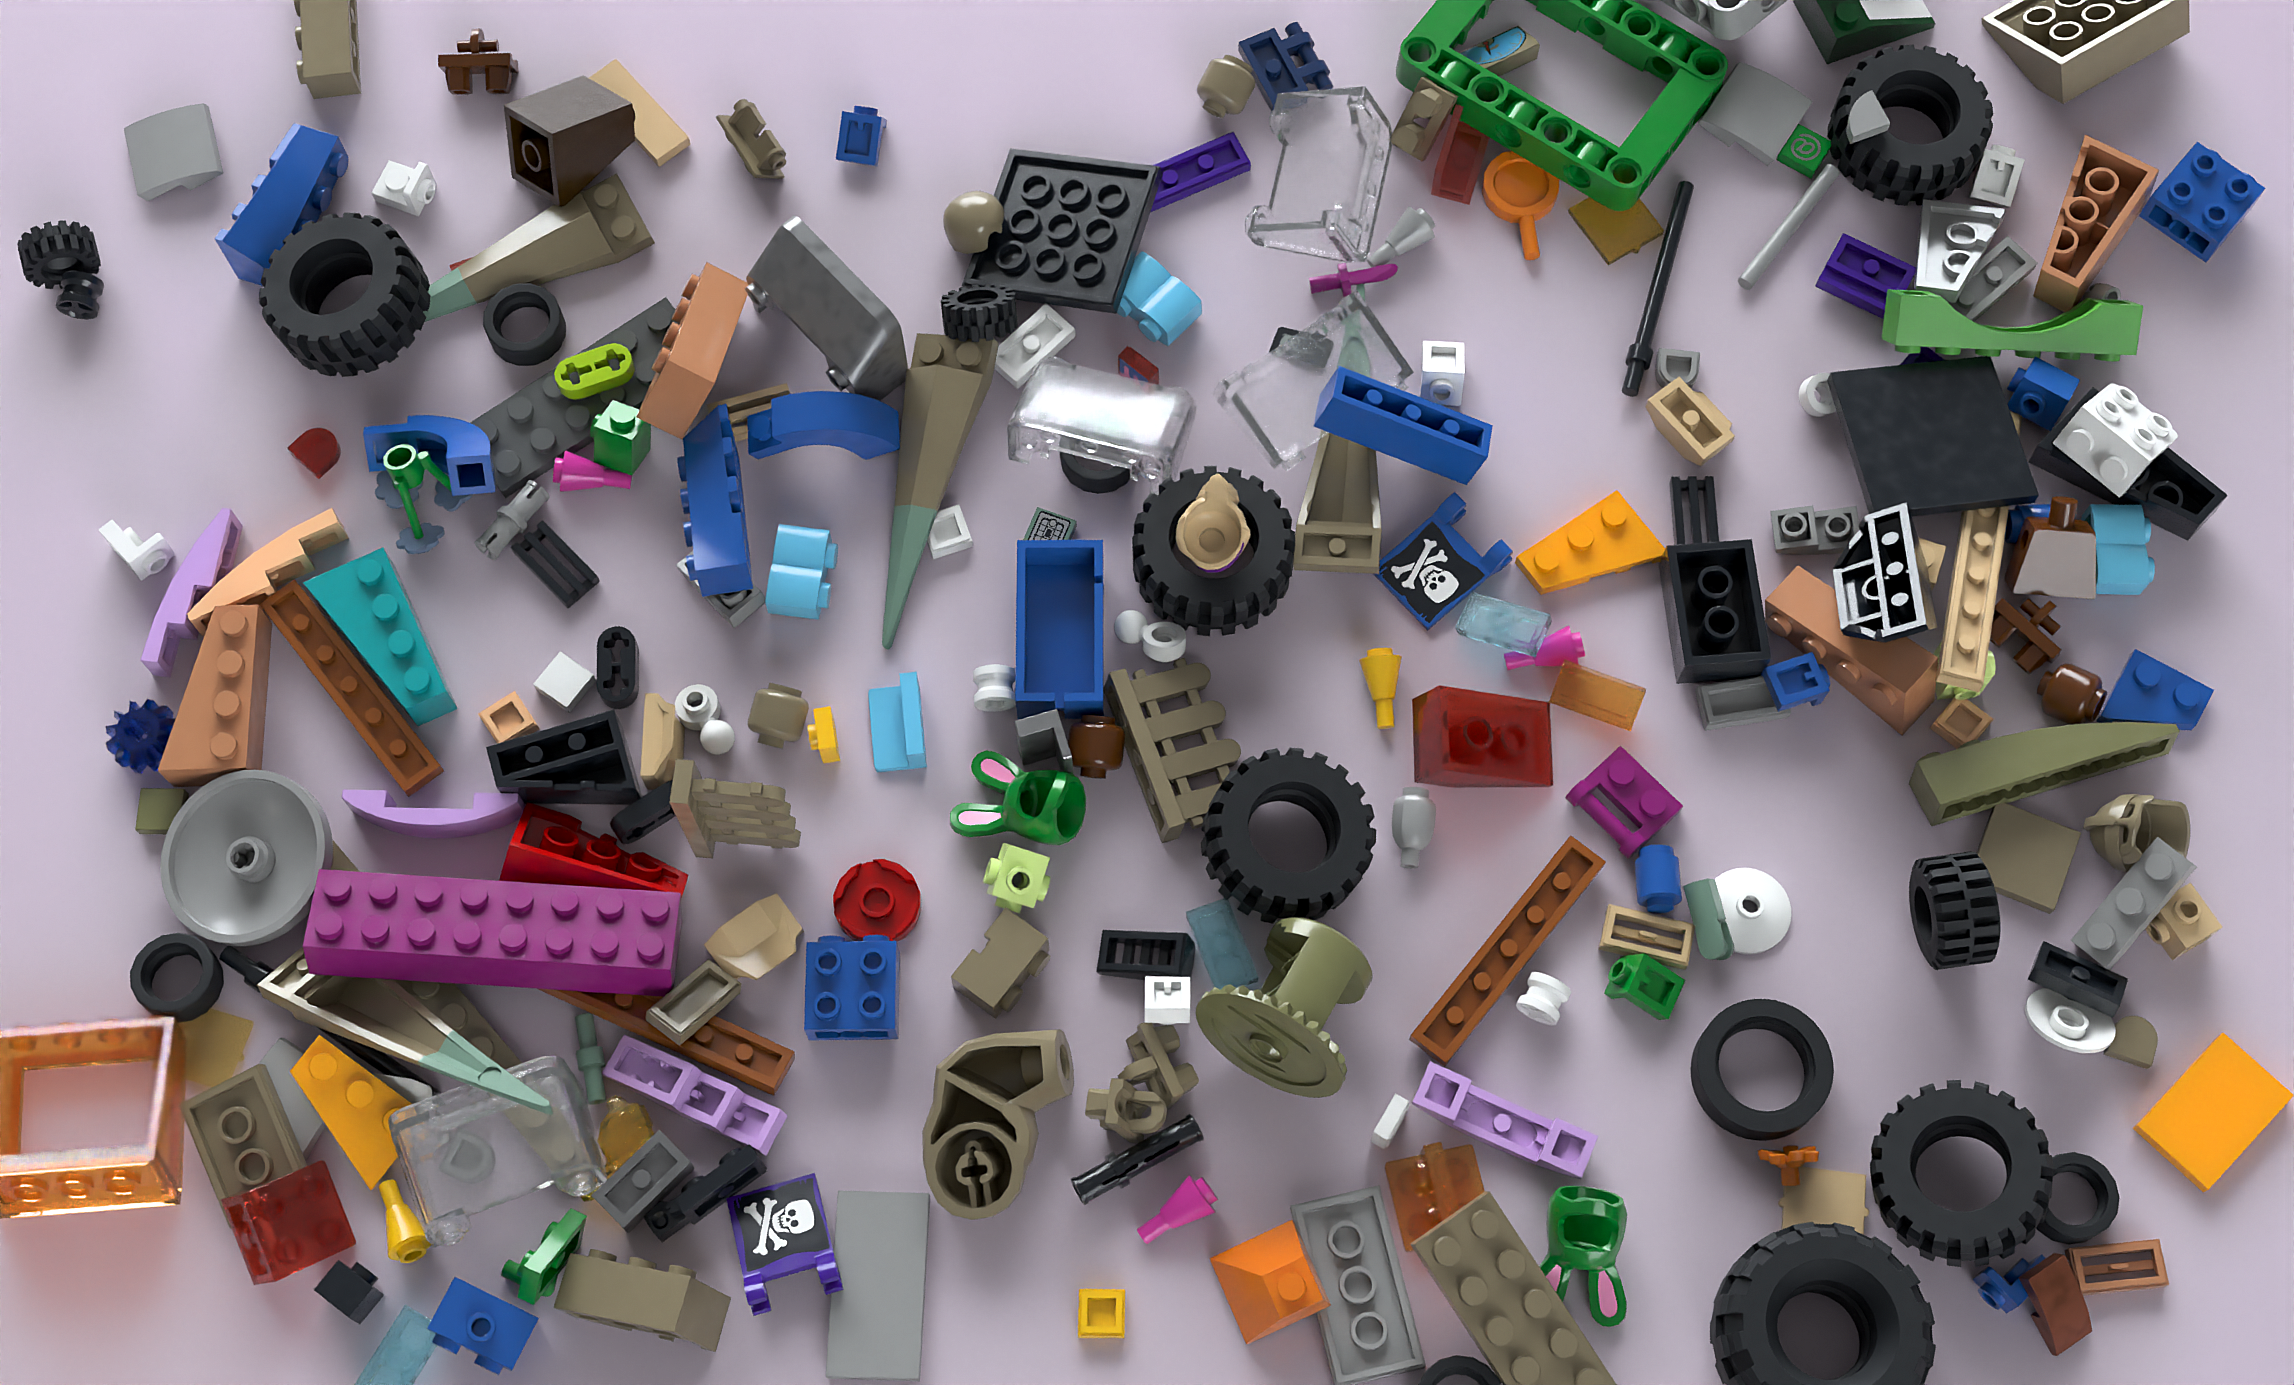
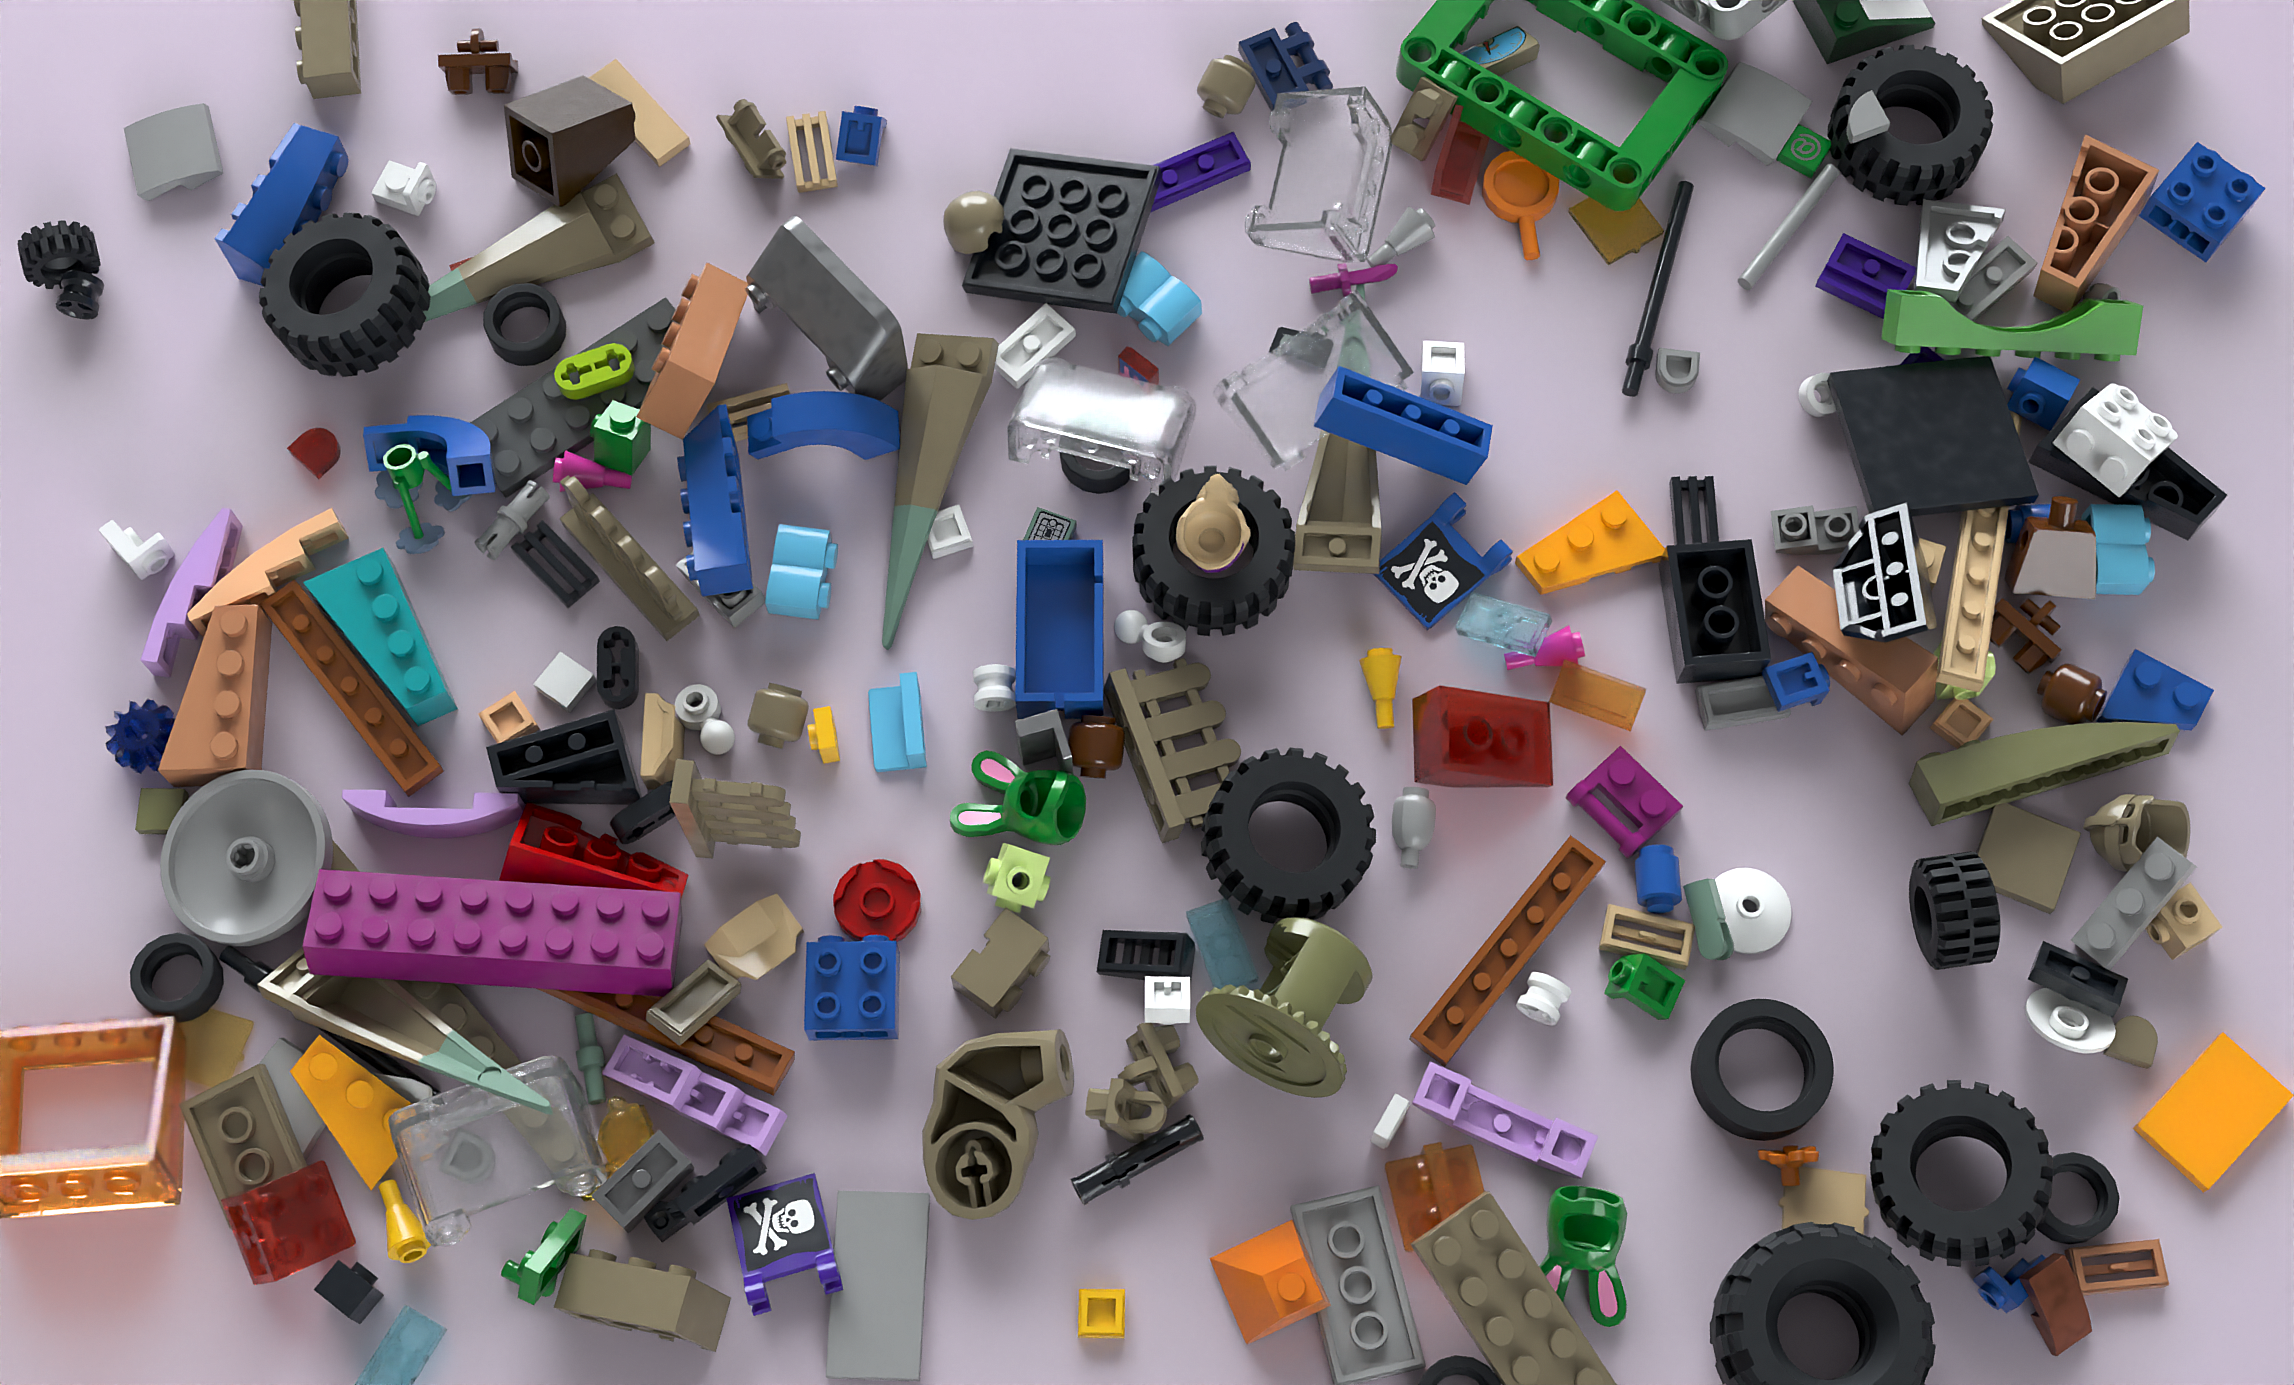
blue brick [427,1277,539,1375] -> none
black tyre [941,284,1018,342] -> none
dark pink cone [1137,1175,1218,1244] -> none
tan slope [1645,376,1735,466] -> none
white bracket [1968,145,2025,208] -> none
none -> dark tan fence [560,475,700,641]
none -> tan tile [786,111,838,193]

